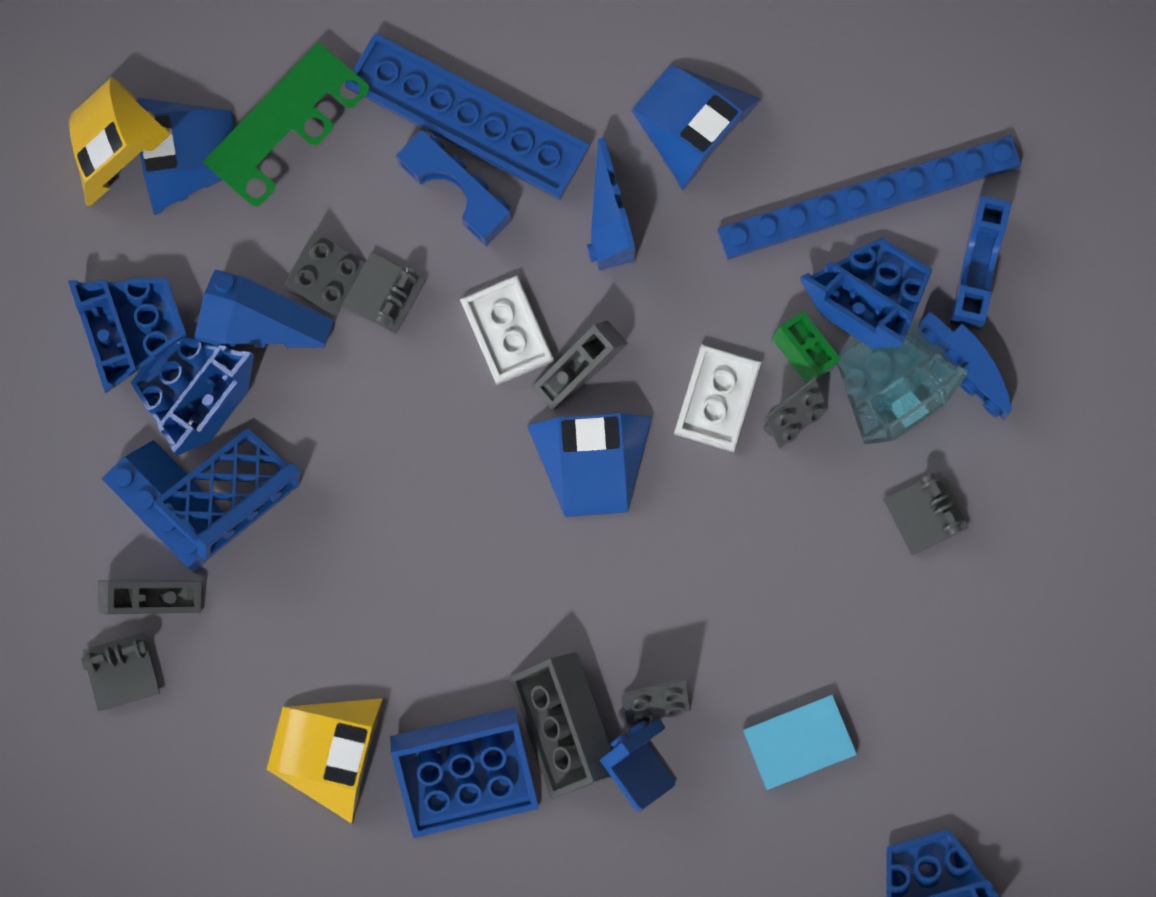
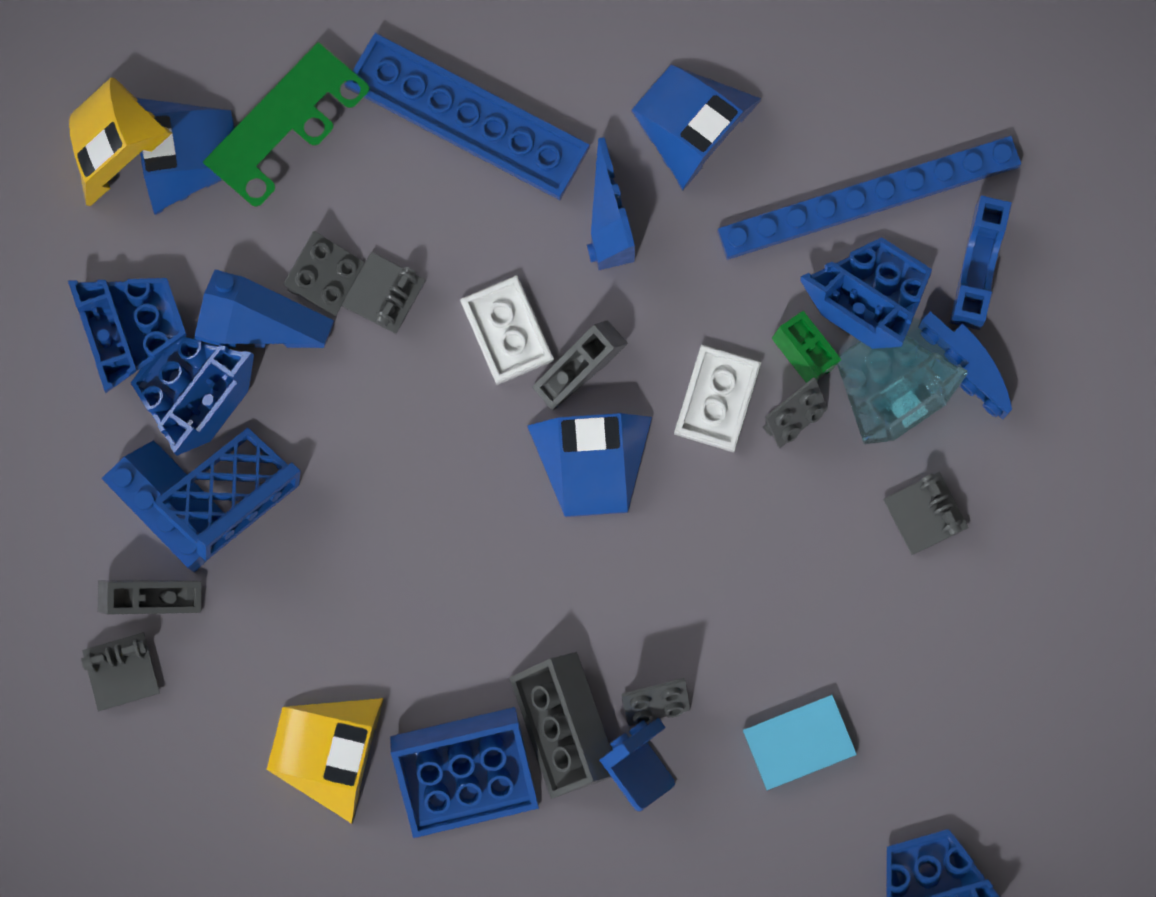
blue arch [396,130,512,246] -> none

